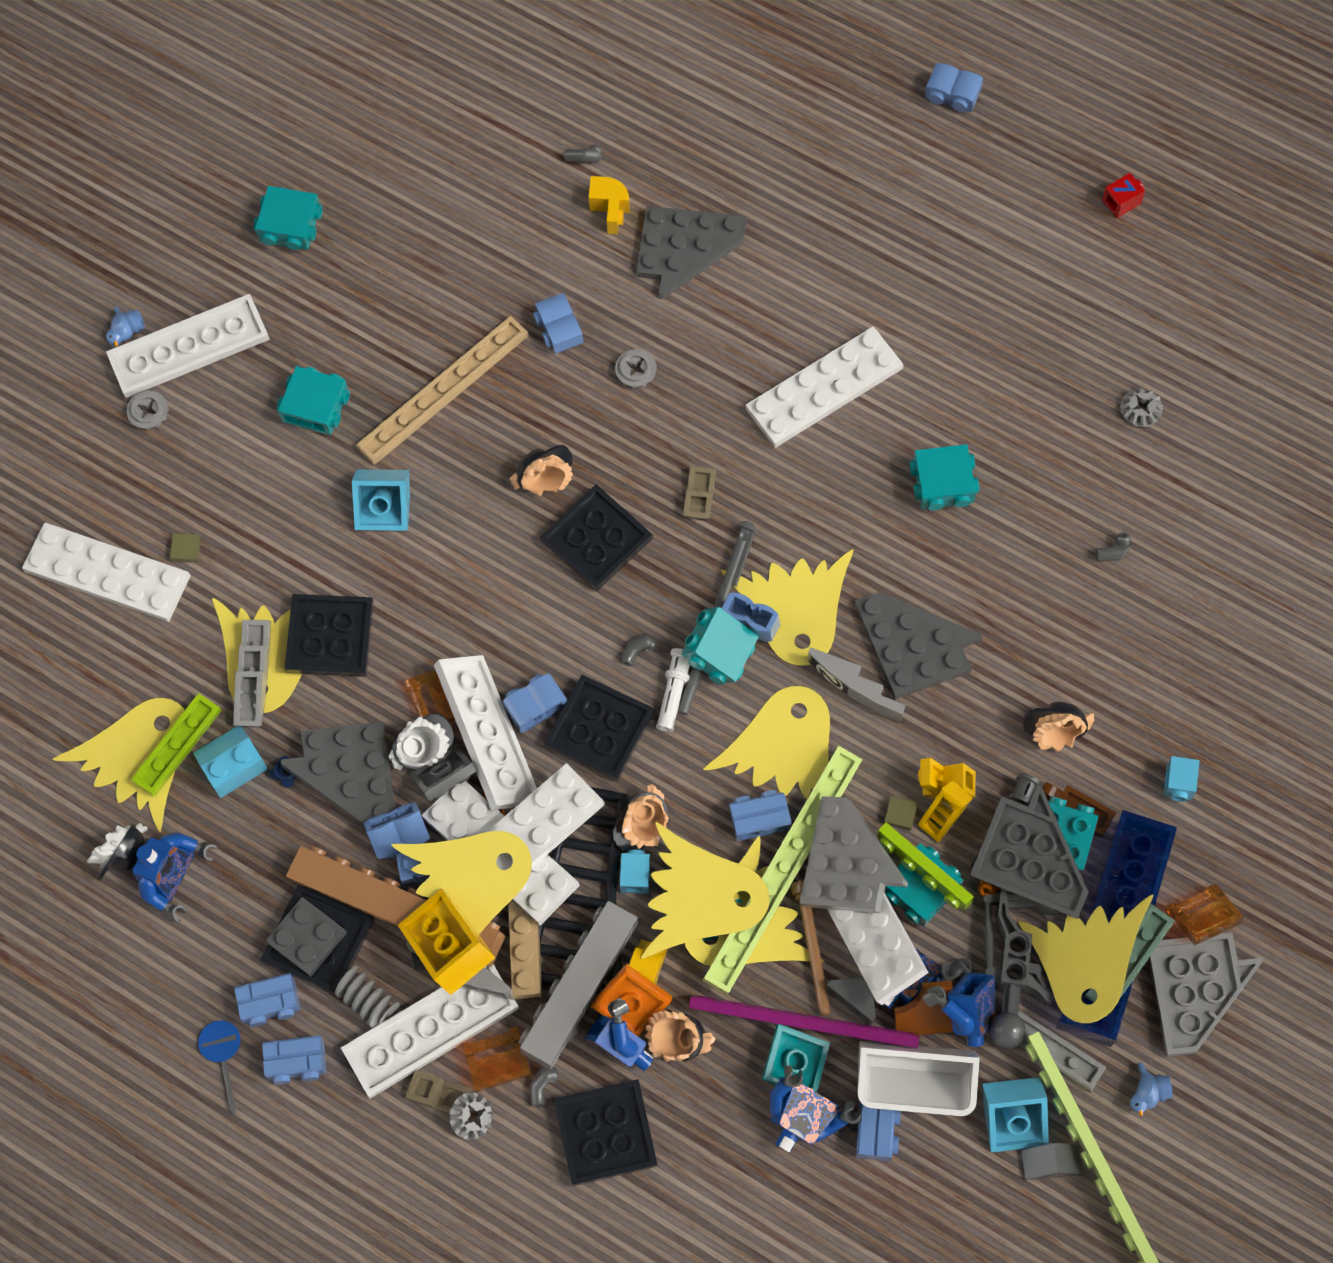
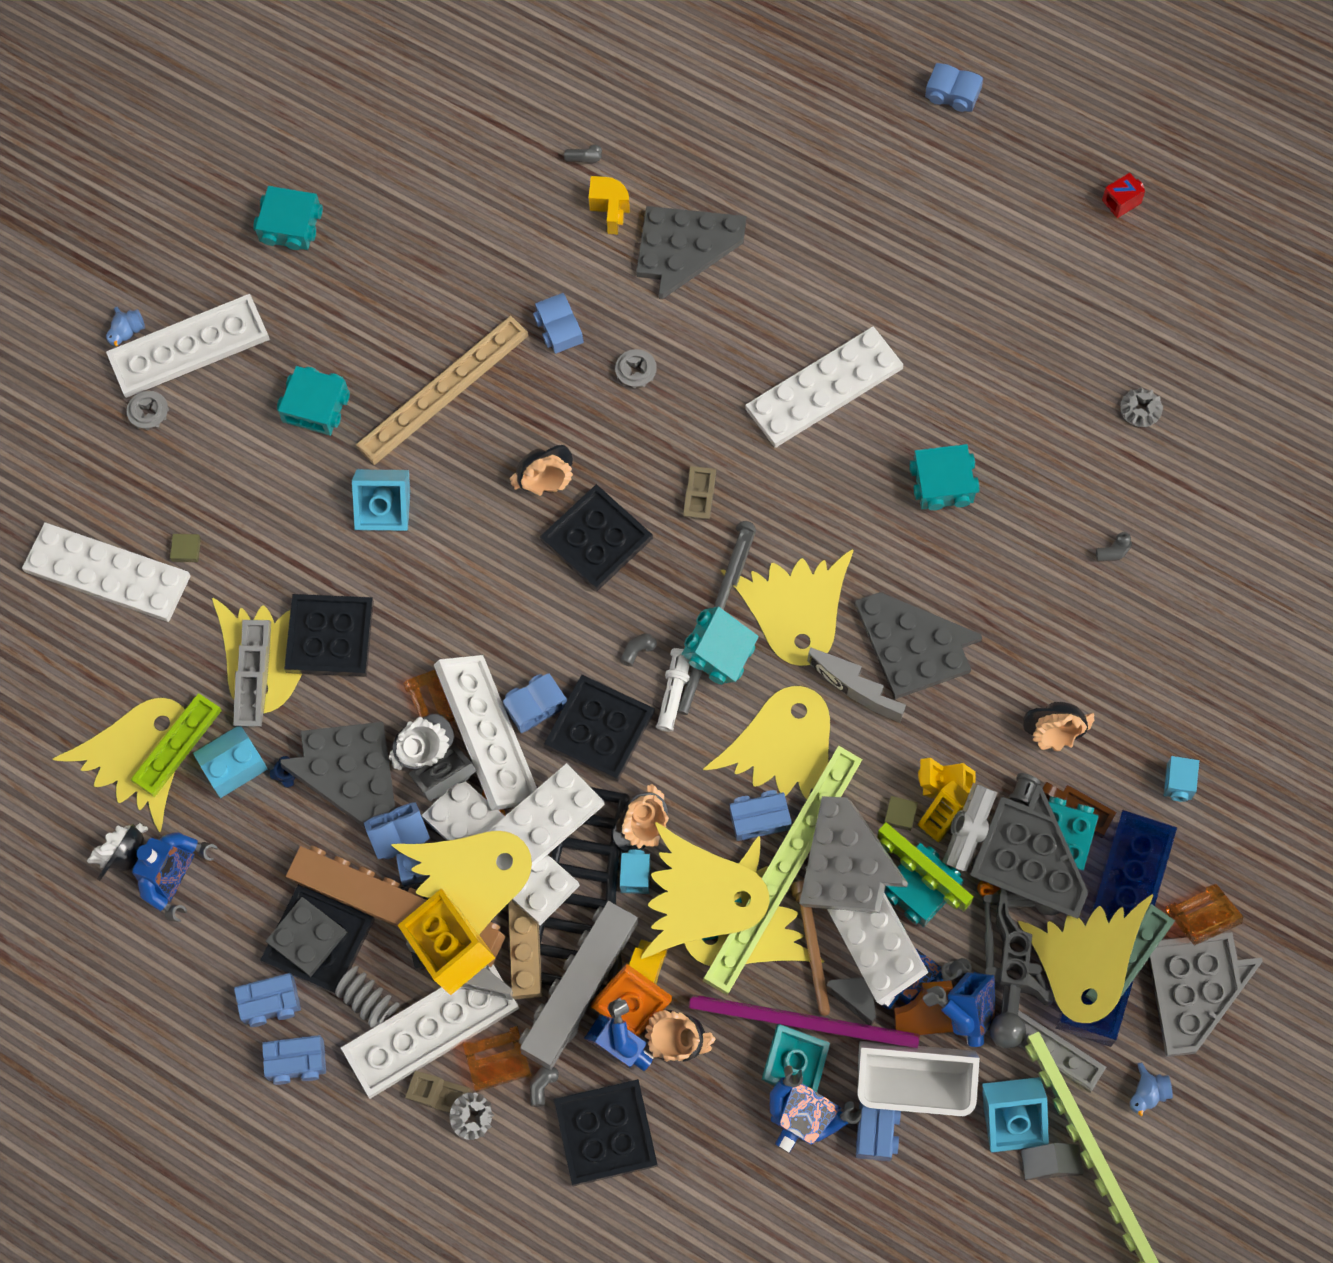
blue piece [198,1021,241,1114] -> none
medium blue brick [722,593,780,642] -> none
none -> light grey piece [942,783,997,871]

